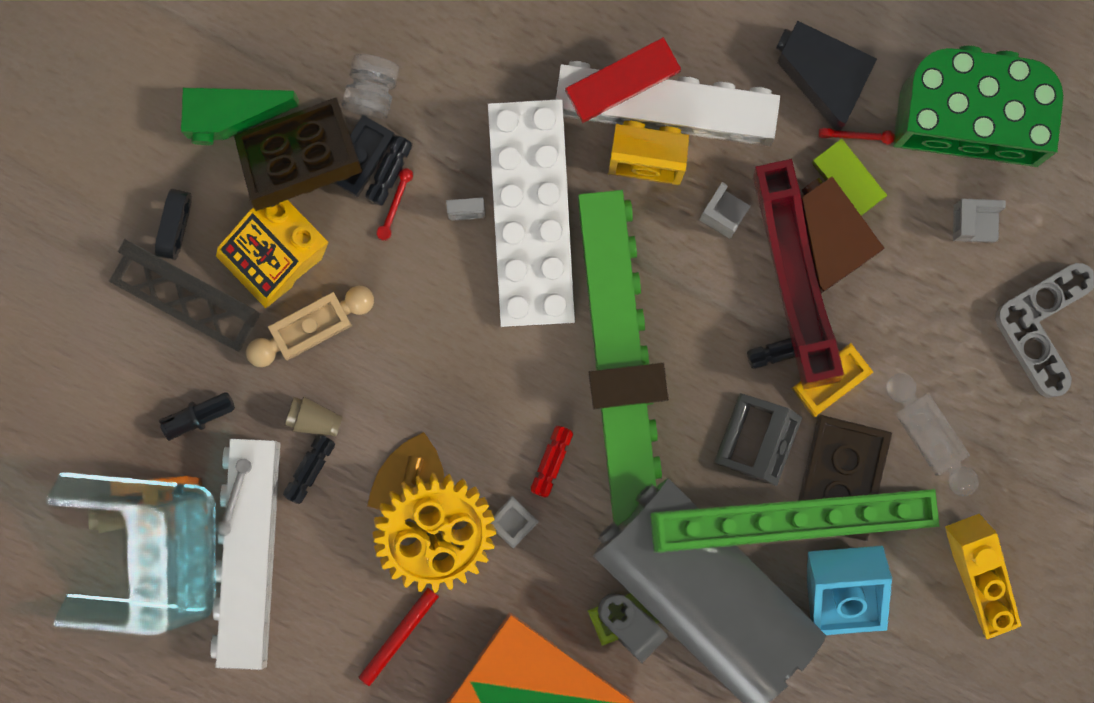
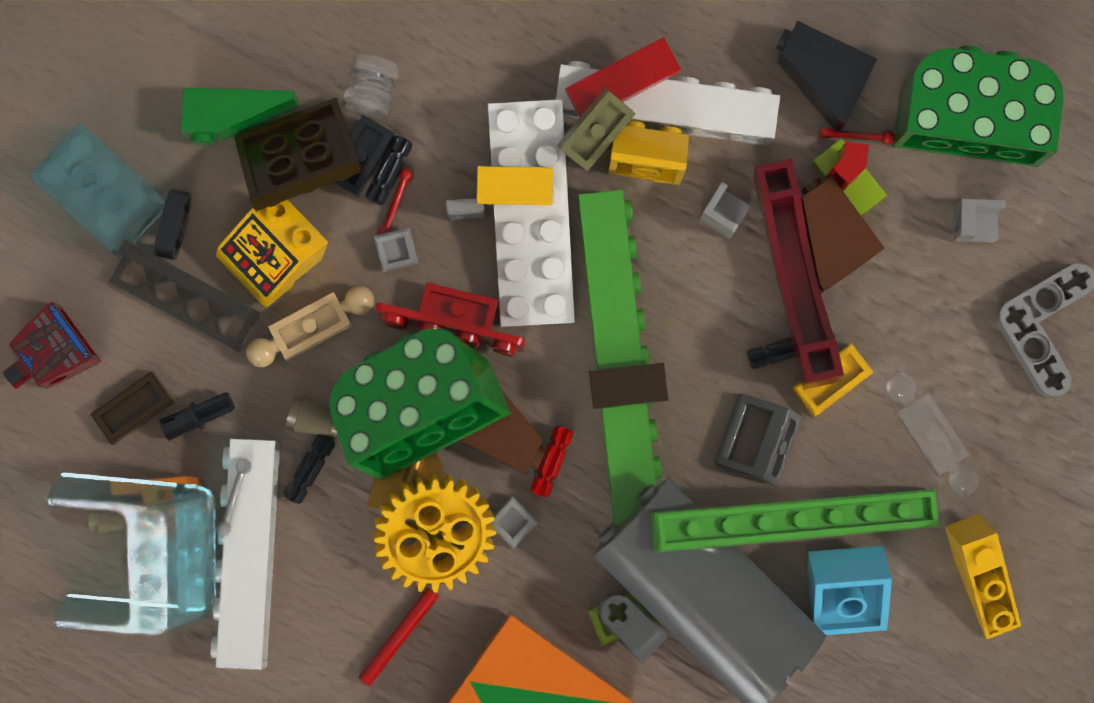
dark brown tile [798,415,892,541] -> none
none -> torso [3,301,101,389]
none -> clear light blue brick [29,122,166,258]
none -> dark brown tile [90,371,175,445]
none -> green brick [329,328,511,480]
none -> light grey tile [374,227,419,272]
none -> red bracket [375,282,525,357]
none -> reddish brown slope [459,389,546,475]
none -> yellow tile [477,166,553,206]
none -> olive plate [557,88,636,171]
none -> red piece [826,141,869,191]

